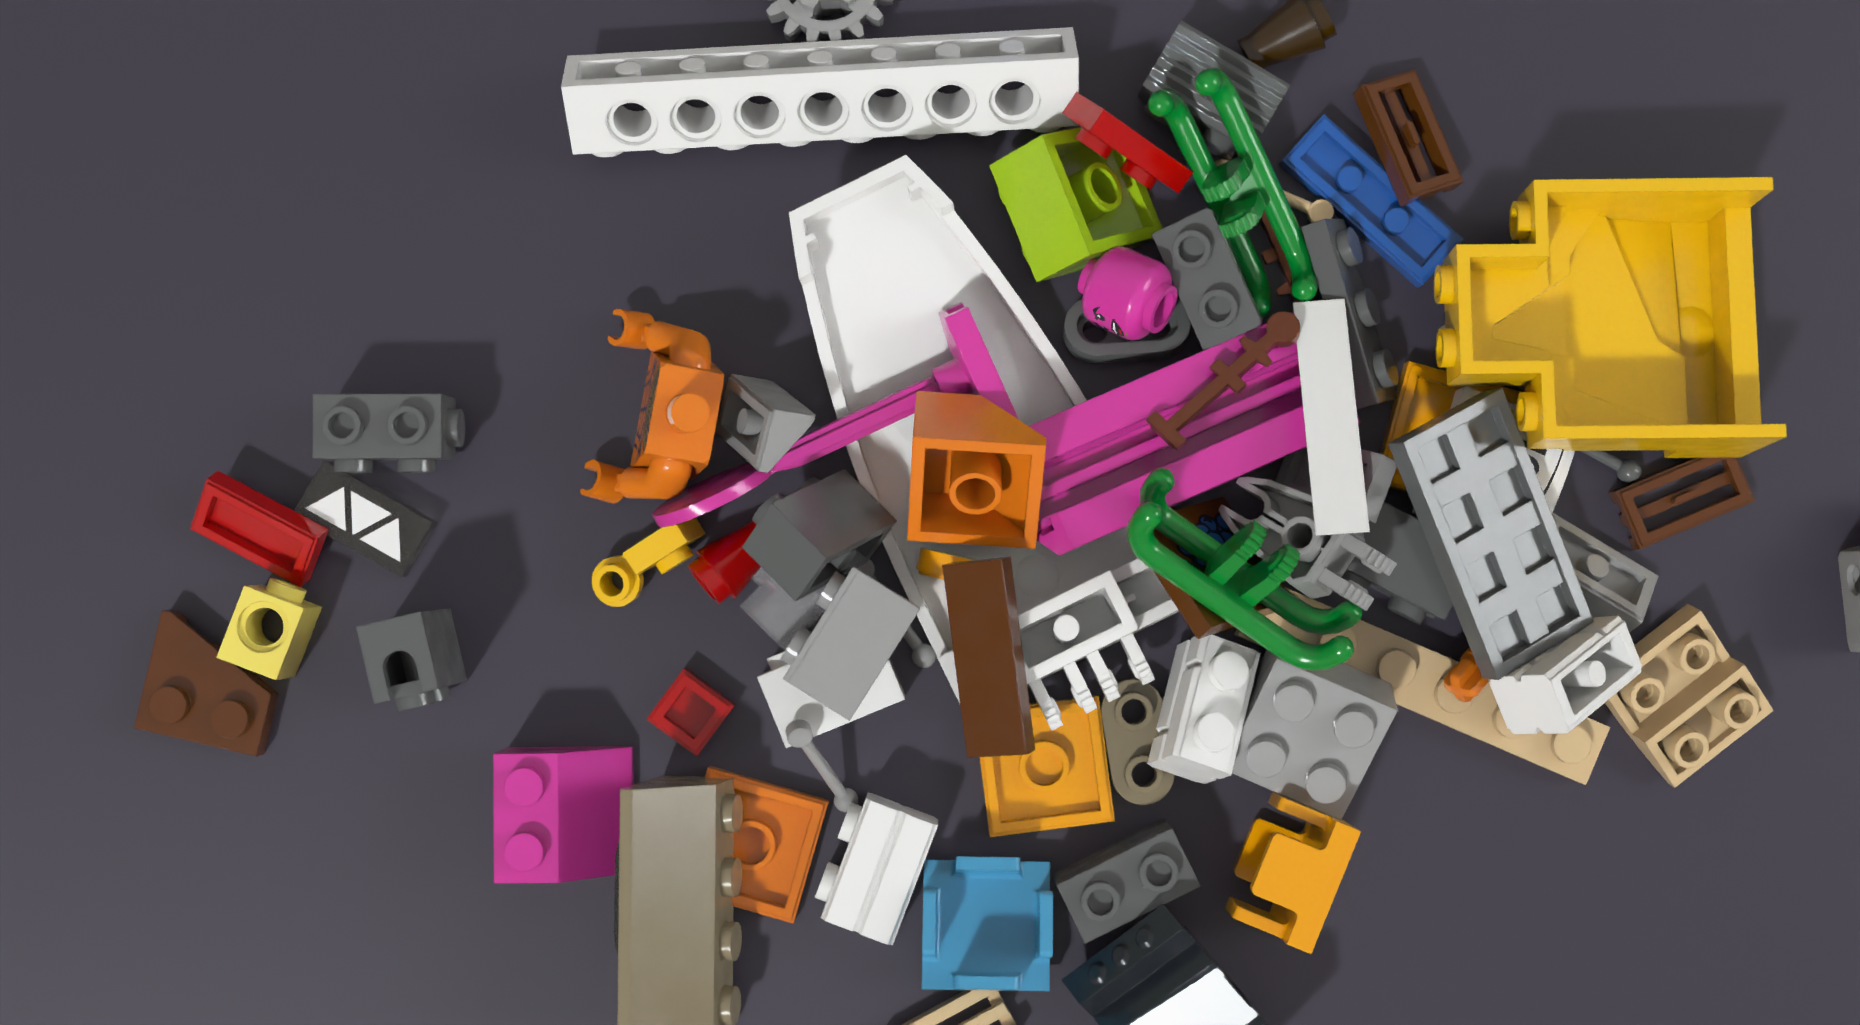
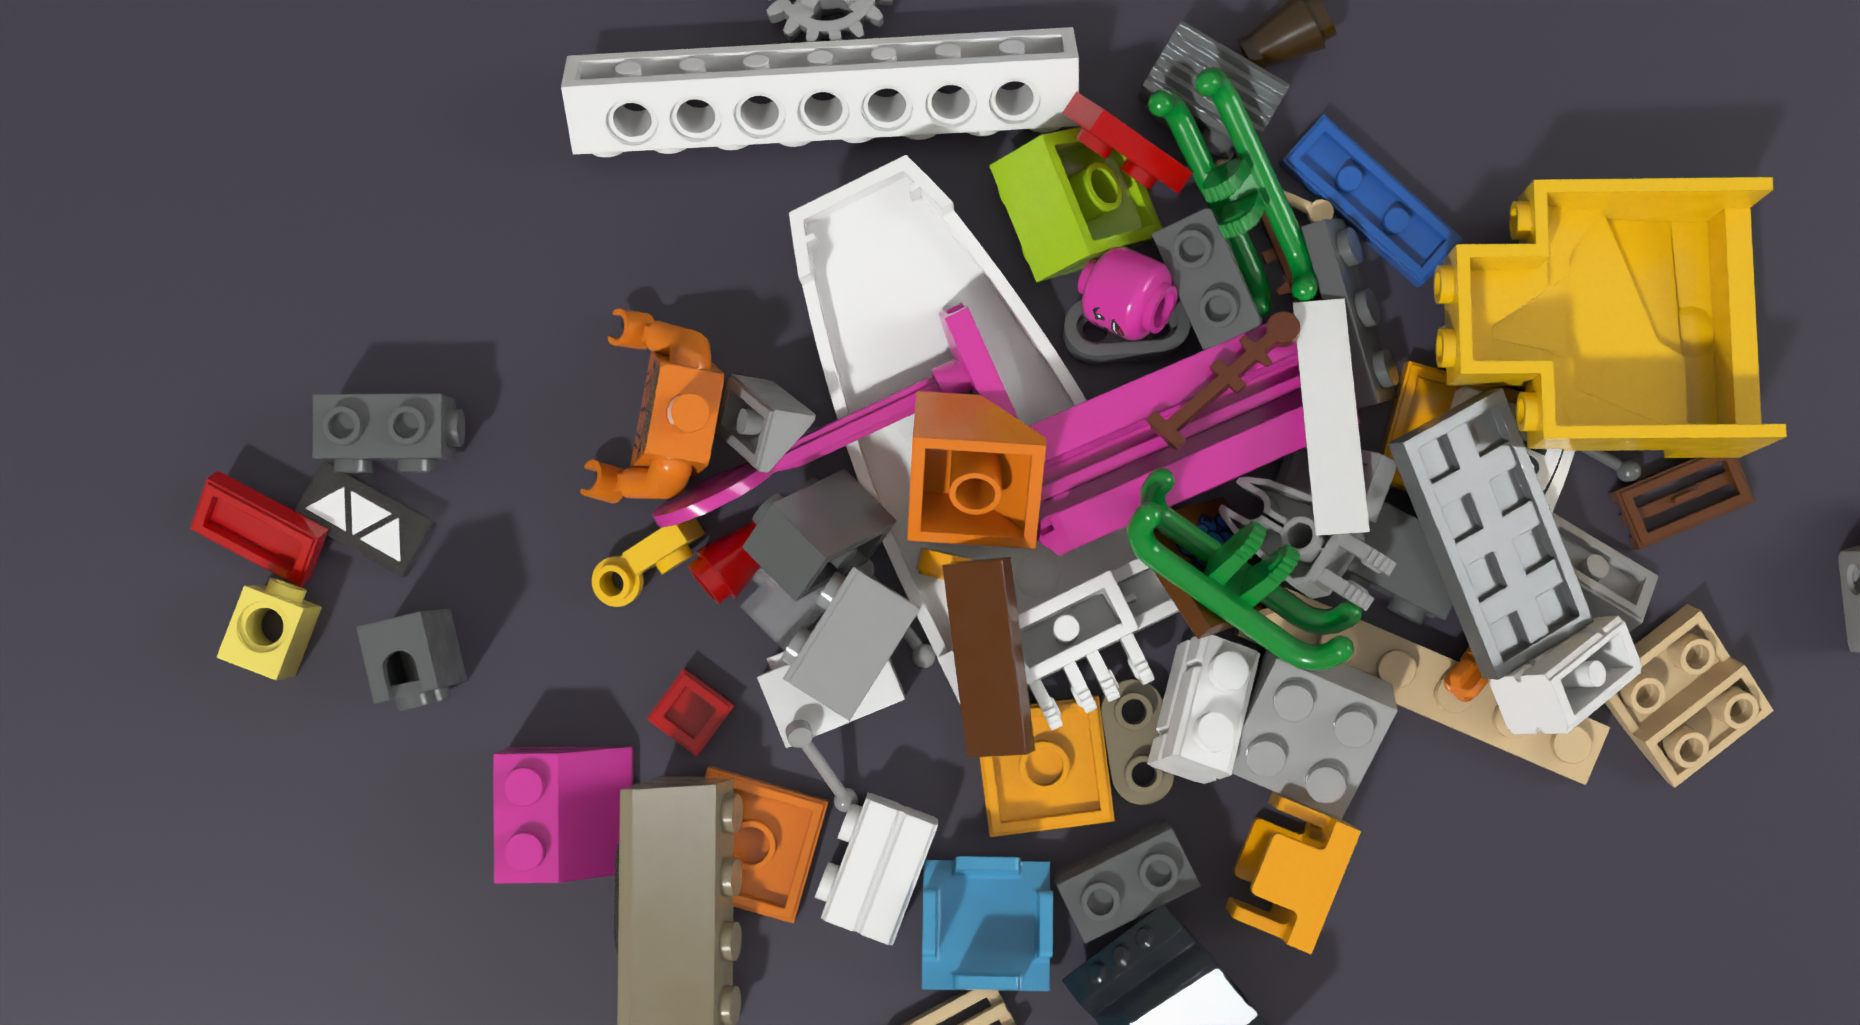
reddish brown wing [134,609,279,757] -> none
reddish brown tile [1353,69,1464,206] -> none

